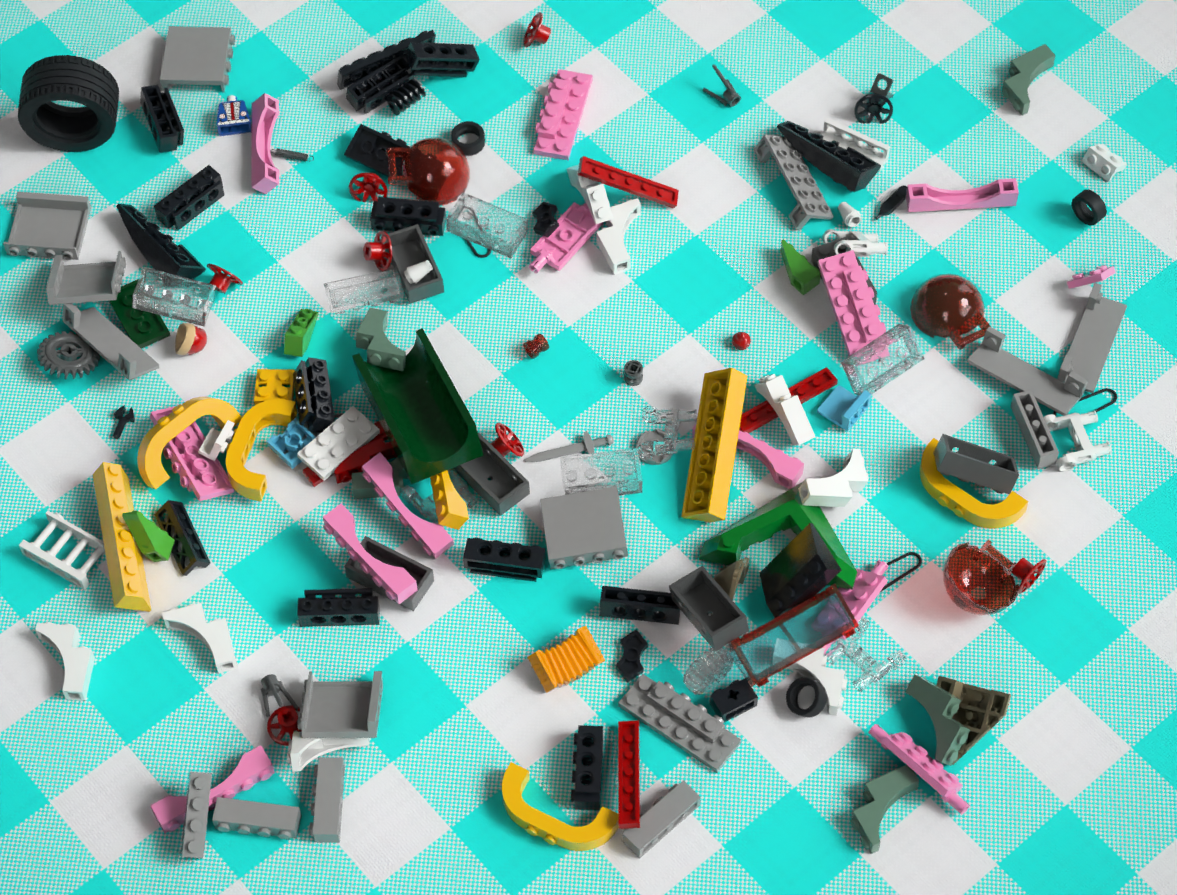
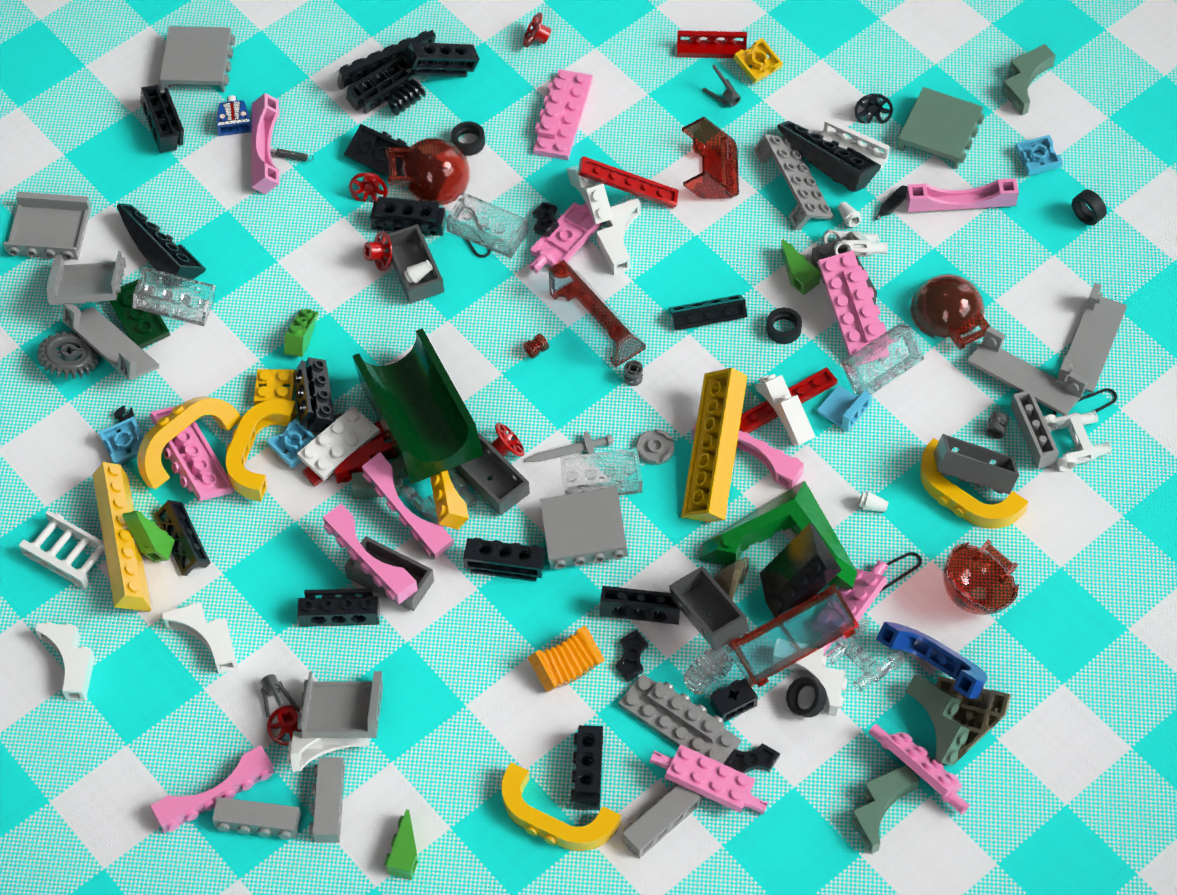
black tyre [18,55,119,152] -> none
black brick [154,165,224,230] -> none
tan piece [175,323,207,355] -> none
light grey brick [181,772,212,858] -> none
white bracket [198,420,235,461] -> none
red wheel [207,264,243,294] -> none
clear piece [324,268,404,314] -> none
sand green arch [356,308,406,371] -> none
red plate [618,720,640,829] -> none
clear connector [637,406,698,460] -> none
red plate [732,332,751,350] -> none
white arch [798,448,869,507] -> none
dark grey bracket [870,73,894,100] -> none
red wheel [1011,558,1047,594] -> none
bright pink plate [1067,265,1116,289] -> none
white bracket [1082,144,1127,181] -> none
none -> medium azure brick [99,416,144,465]
none -> bright green slope [384,809,418,880]
none -> clear red windscreen [549,259,646,367]
none -> bright pink plate [650,744,768,815]
none -> black fence [669,294,748,331]
none -> red fence [677,30,747,59]
none -> clear red windscreen [682,117,739,199]
none -> black tile [724,743,780,774]
none -> yellow brick [734,38,783,84]
none -> black tyre [766,307,802,344]
none -> white cone [858,491,889,512]
none -> blue arch [876,622,988,699]
none -> sand green panel [897,87,985,169]
none -> dark grey wheel [985,412,1009,439]
none -> medium azure brick [1015,135,1063,176]

